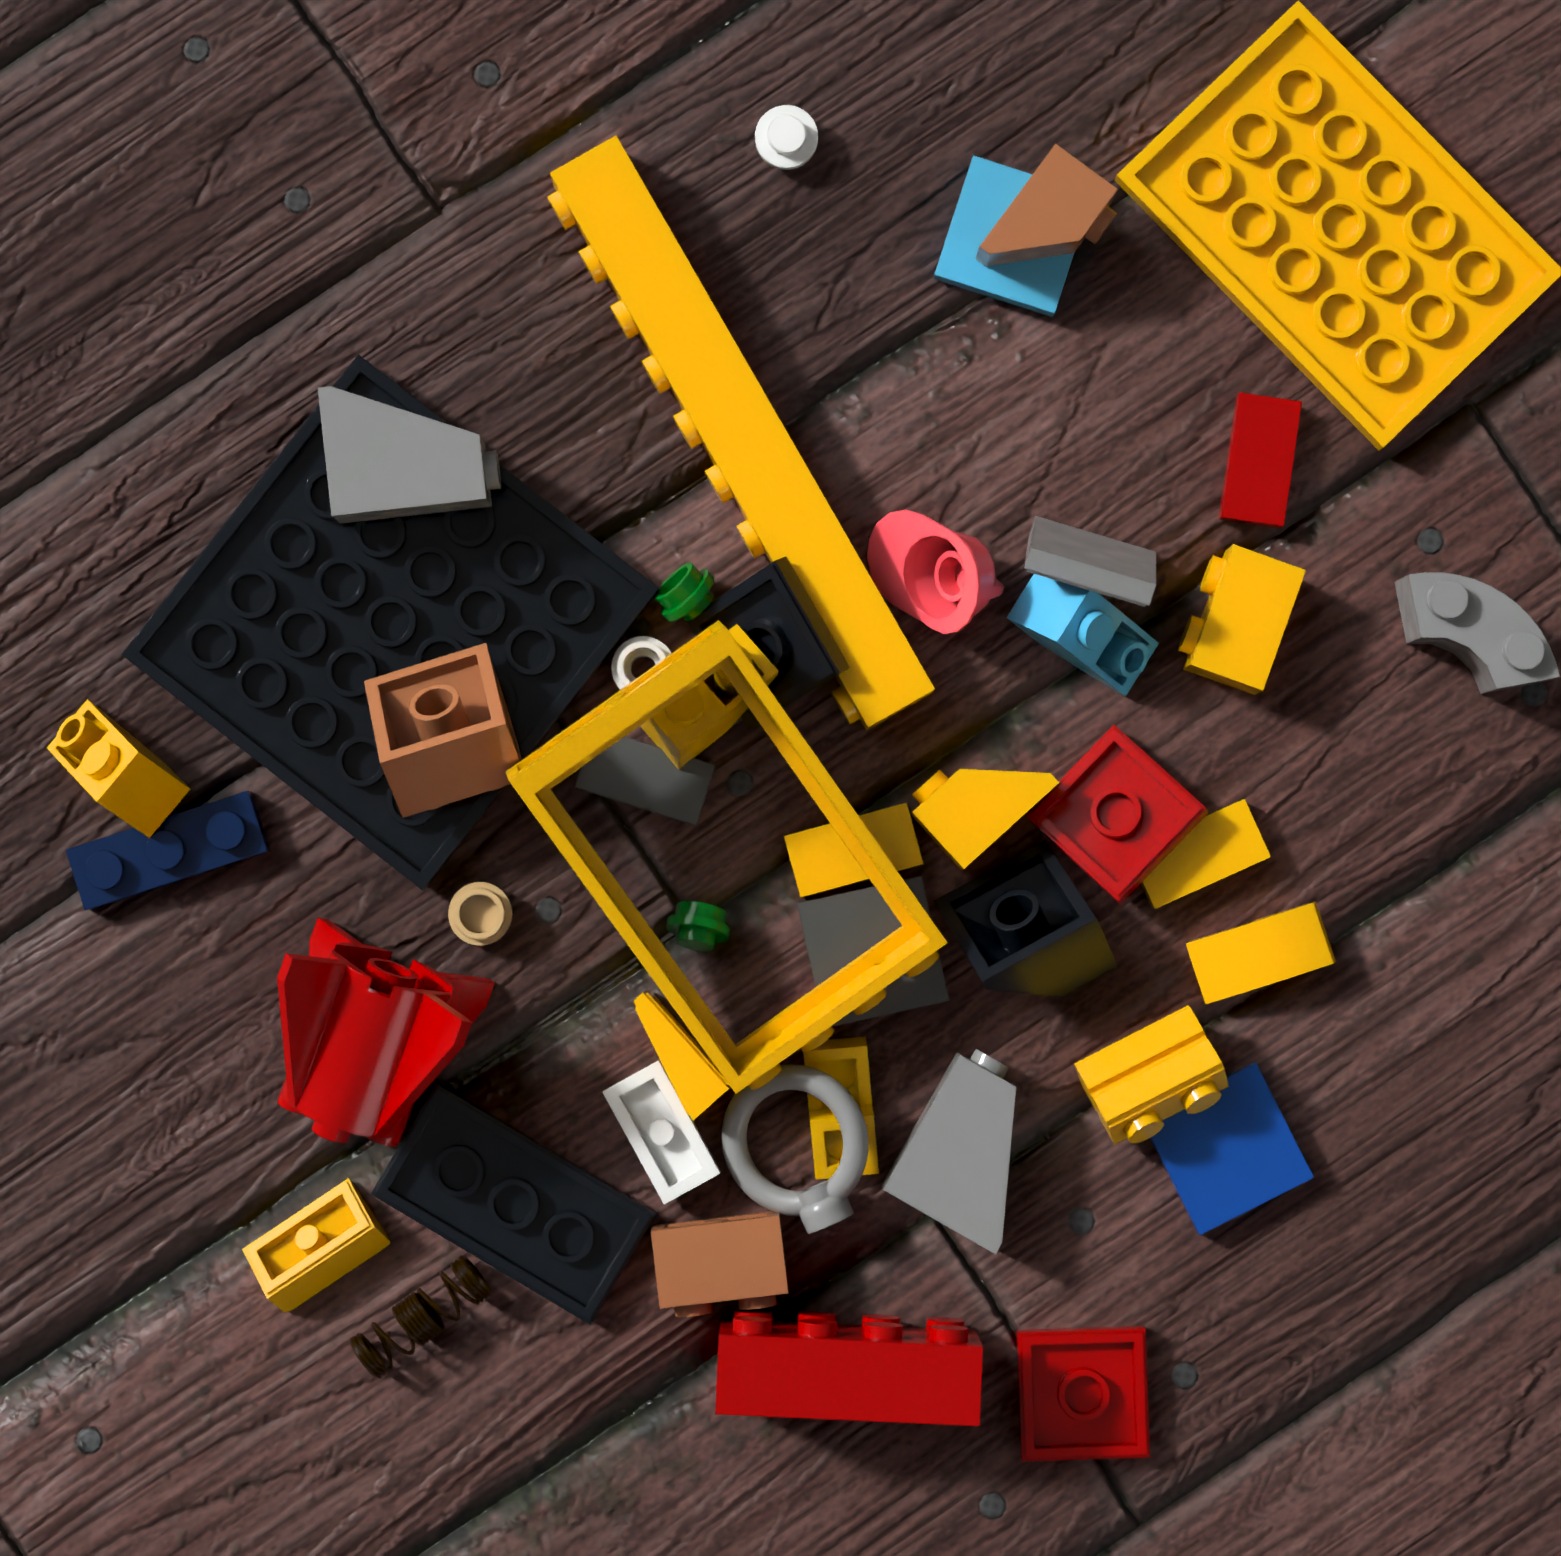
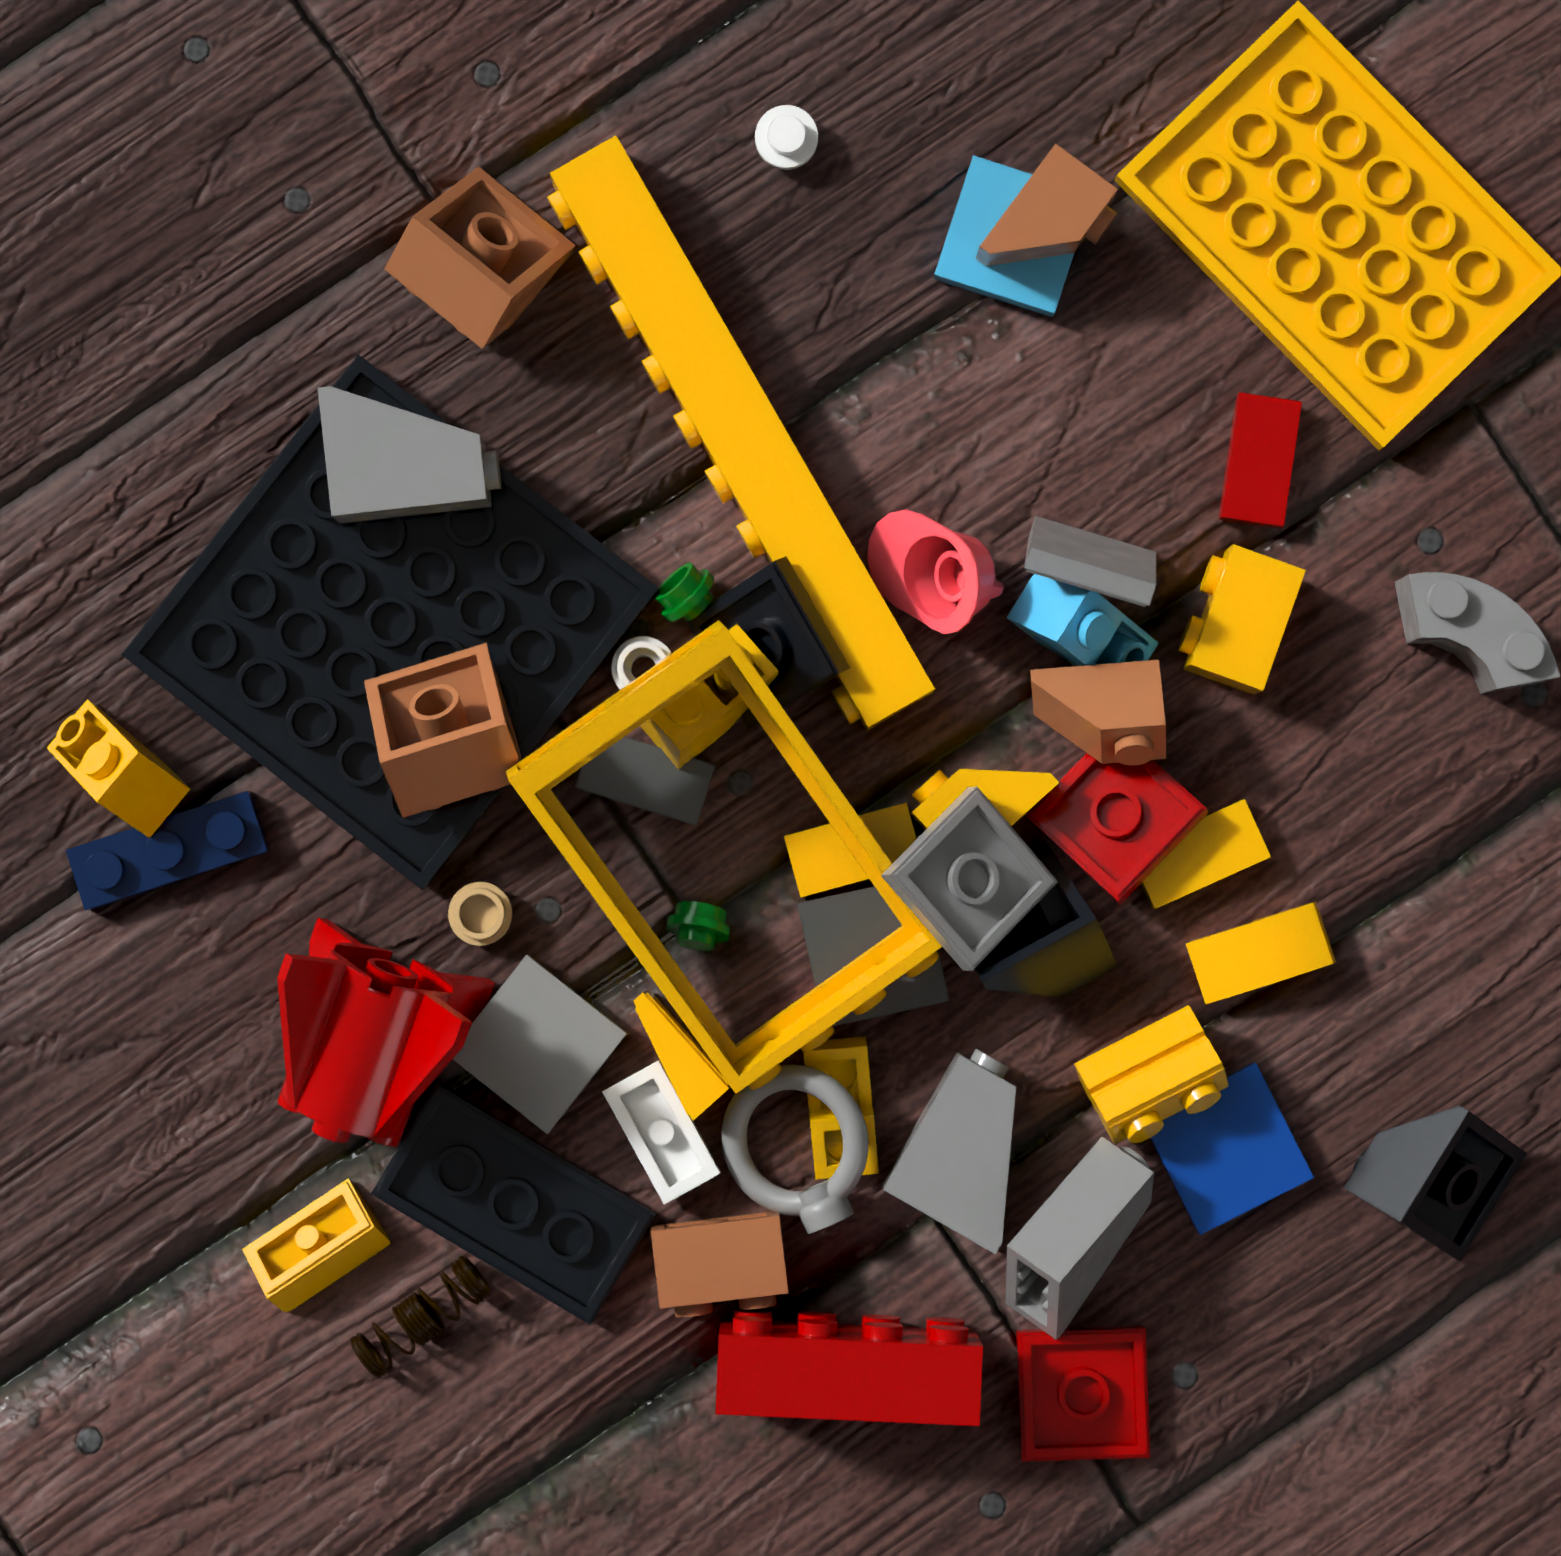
none -> nougat slope [384,166,576,349]
none -> light grey tile [453,954,627,1134]
none -> light grey tile [881,786,1058,971]
none -> light grey slope [1006,1137,1154,1340]
none -> nougat slope [1030,660,1166,766]
none -> black slope [1344,1105,1527,1262]

